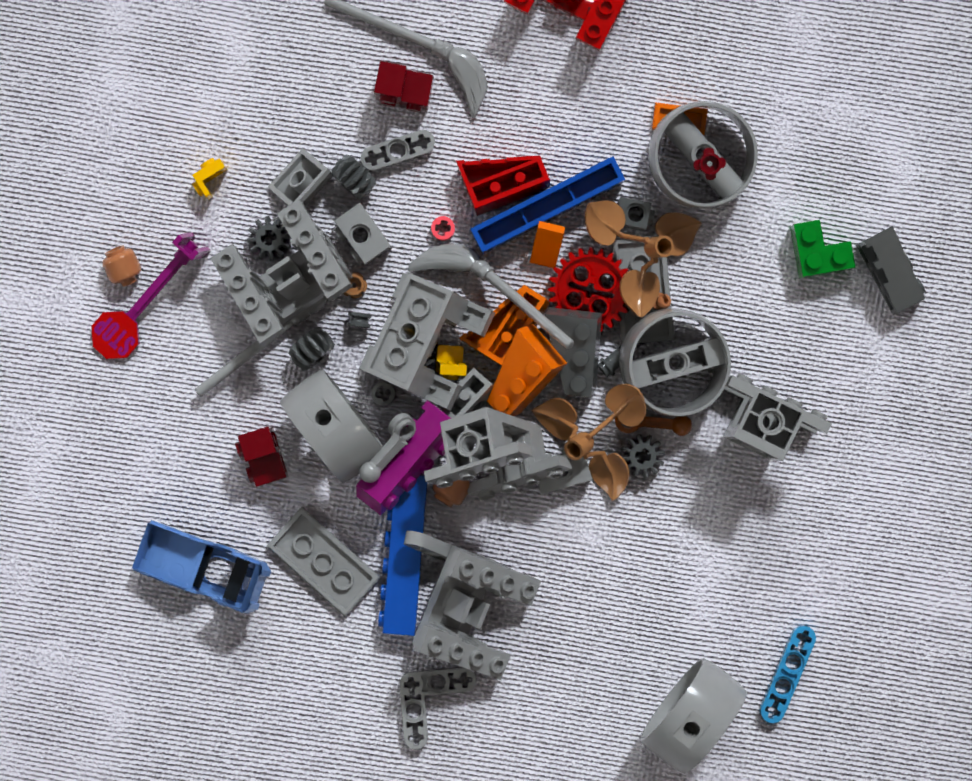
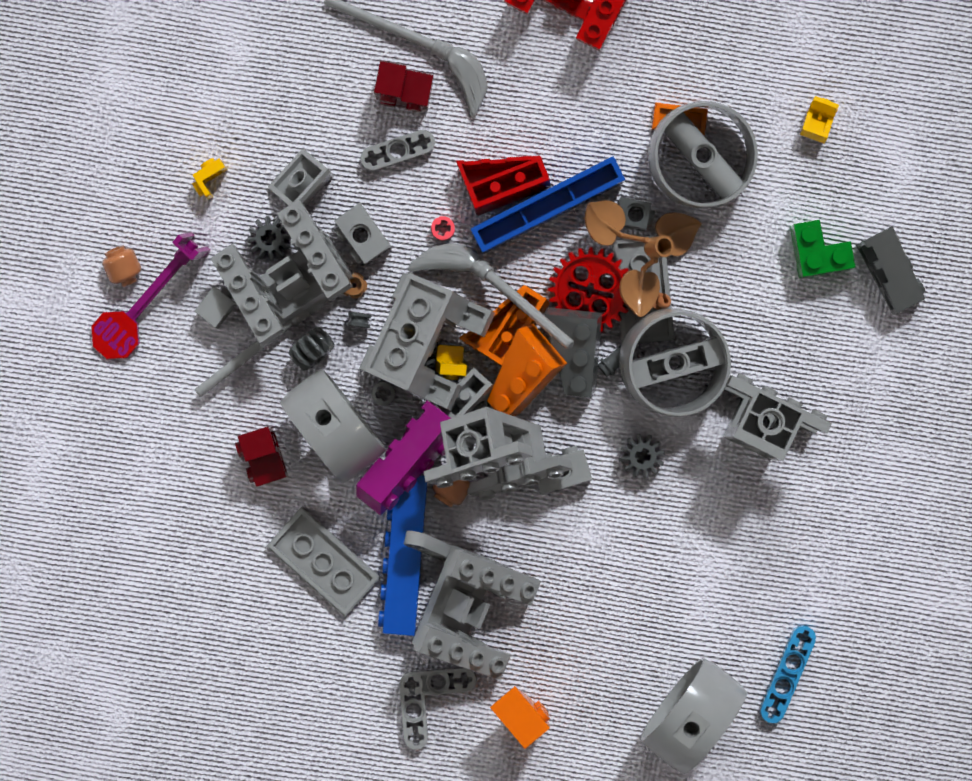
medium blue piece [132,520,271,614] -> none
dark grey gear [331,155,376,199] -> none
light grey piece [359,413,416,483] -> none
orange tile [529,221,565,268] -> none
medium nougat plant [532,384,646,501] -> none
dark orange piece [615,416,692,436] -> none
dark red plate [693,148,726,180] -> none
none -> light grey brick [194,286,237,328]
none -> orange wedge [490,686,550,749]
none -> yellow bracket [800,96,839,144]

